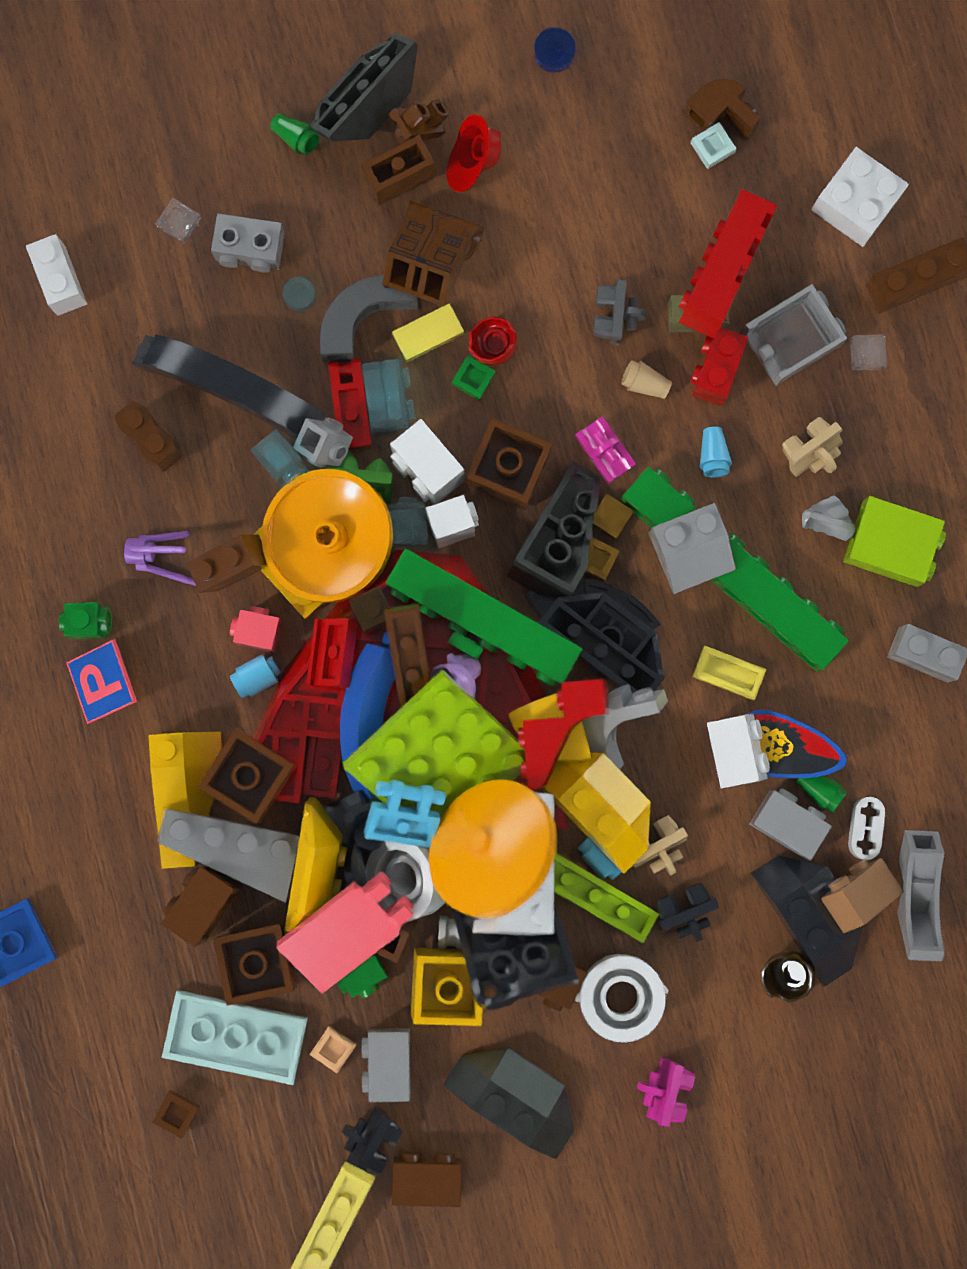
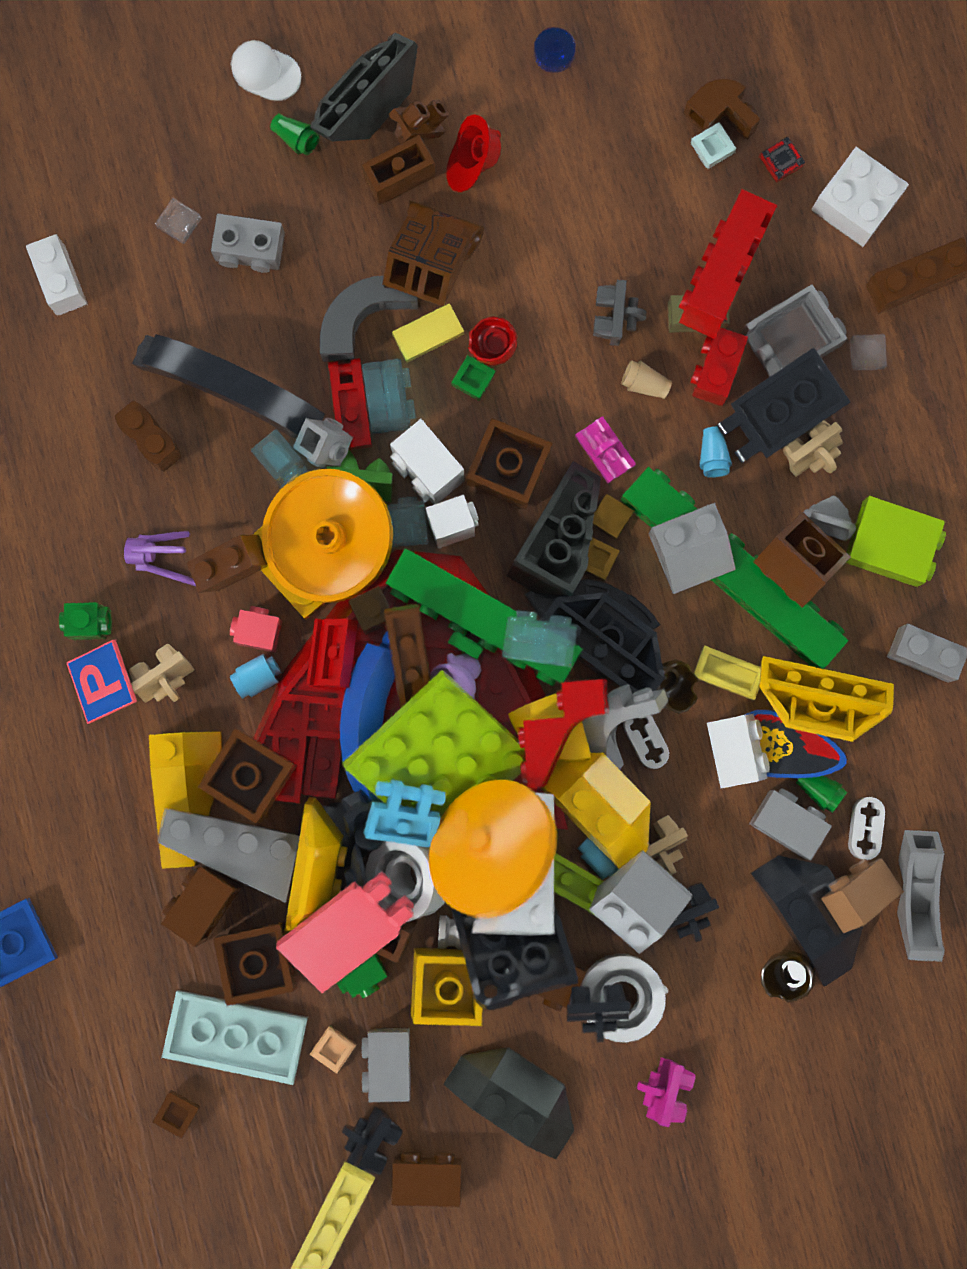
clear light blue tile [283,277,316,311] -> none
none -> tan hips [129,644,194,703]
none -> white cap [231,40,301,101]
none -> clear light blue brick [503,611,577,667]
none -> black hips [566,984,631,1043]
none -> light grey slope [589,850,693,954]
none -> white beam [623,715,669,769]
none -> dark brown hair [655,659,698,714]
none -> black tile [717,347,851,463]
none -> reddish brown brick [753,512,851,608]
none -> tile [759,137,805,183]
none -> yellow wedge [759,656,894,742]

